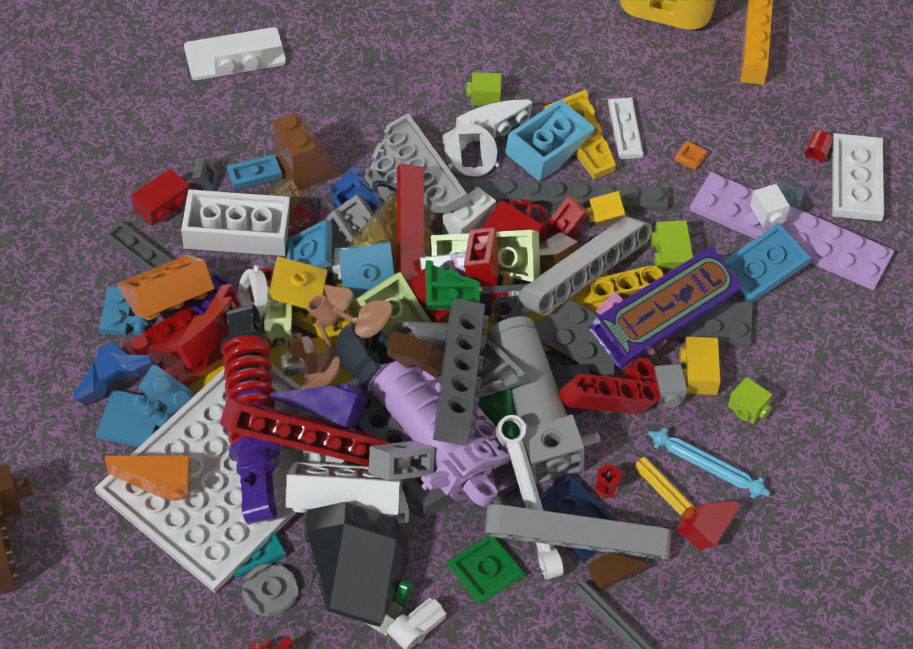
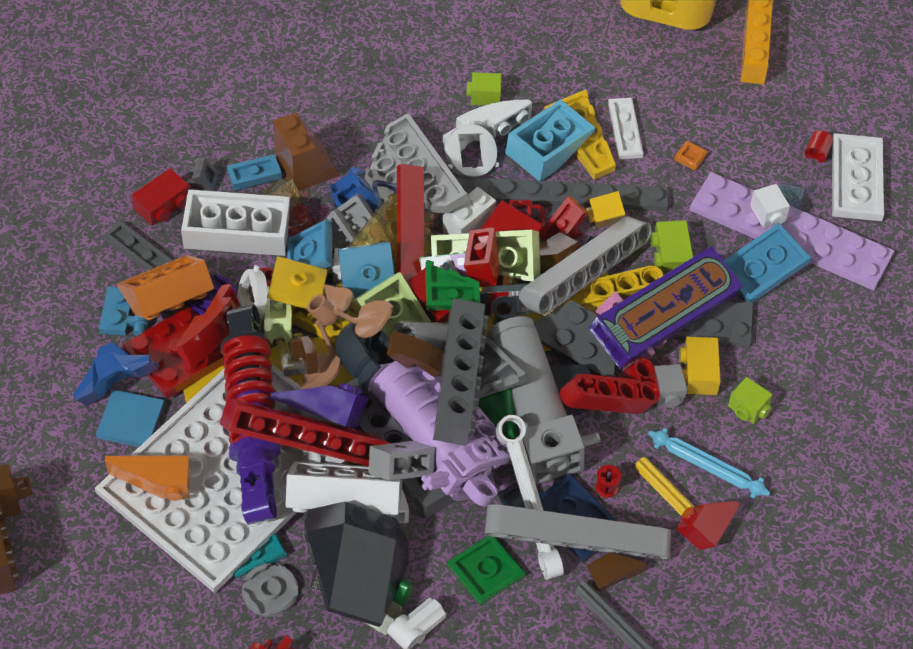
dark azure plate [131,365,196,427] -> none
white bracket [184,27,286,80] -> none

